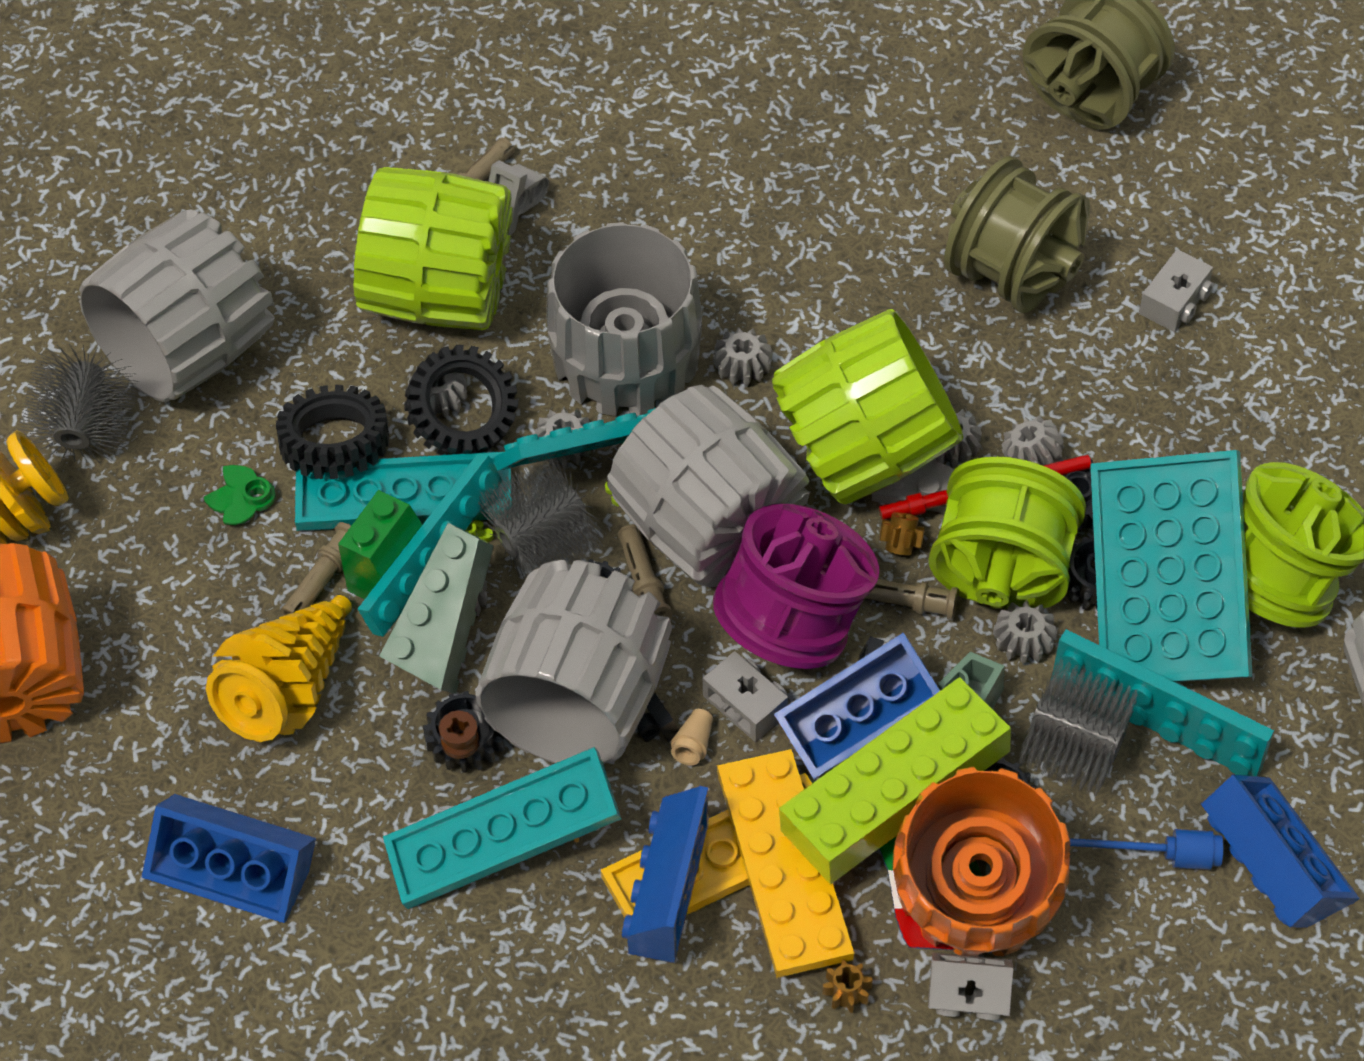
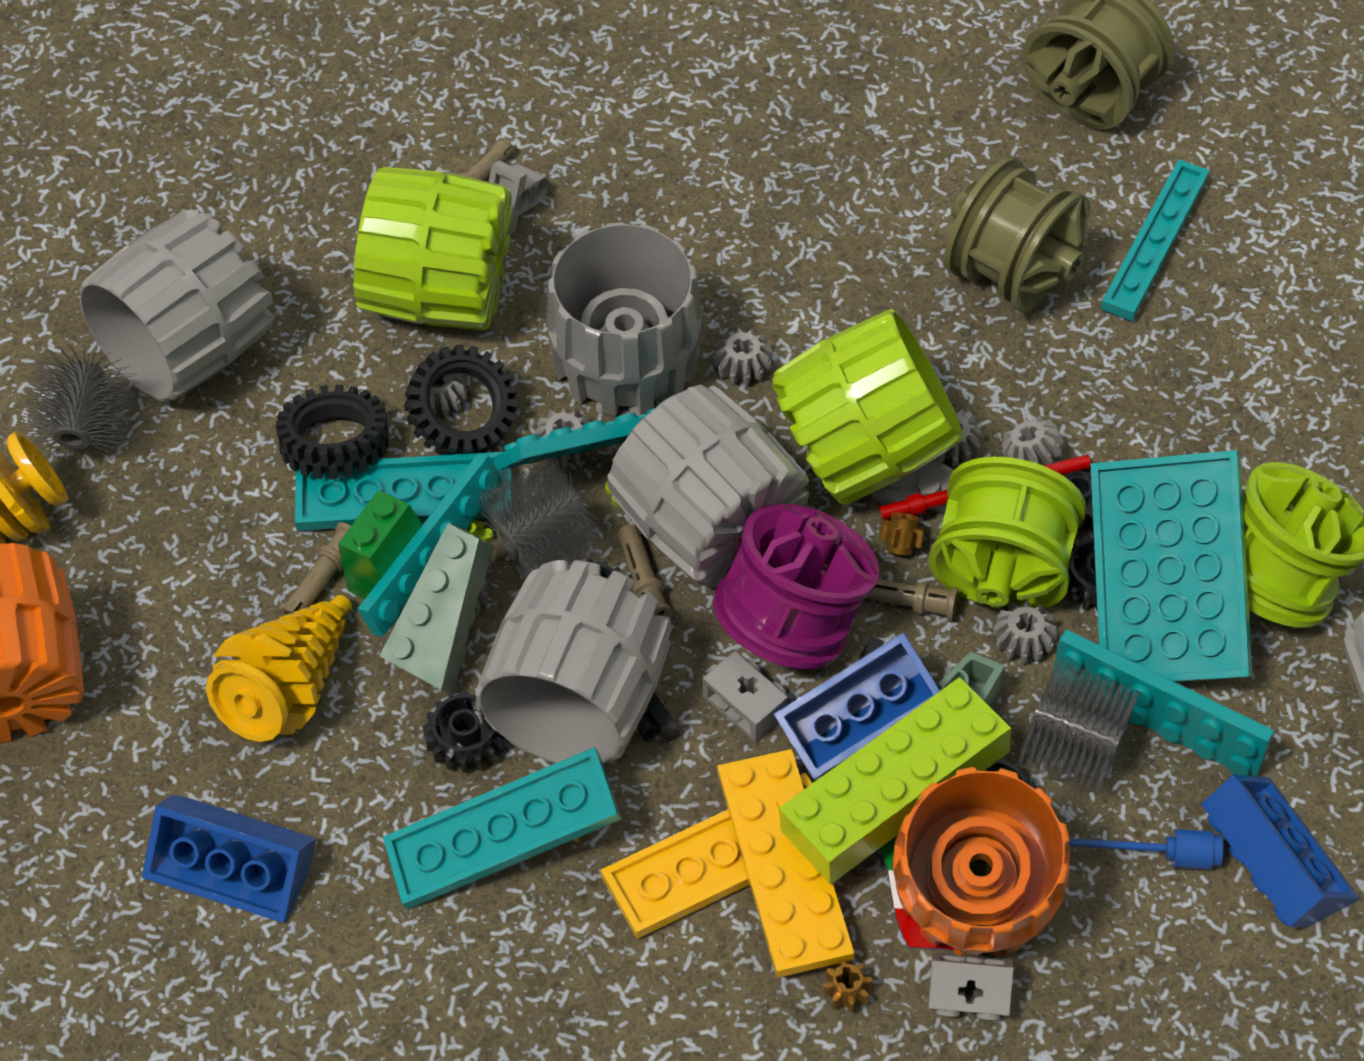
green plate [204,465,276,525] -> none
reddish brown wheel [439,710,479,759] -> none
blue slope [622,786,709,963] -> none
tan cone [671,709,713,766] -> none
light grey brick [1139,249,1214,332] -> none
none -> teal plate [1101,159,1210,321]

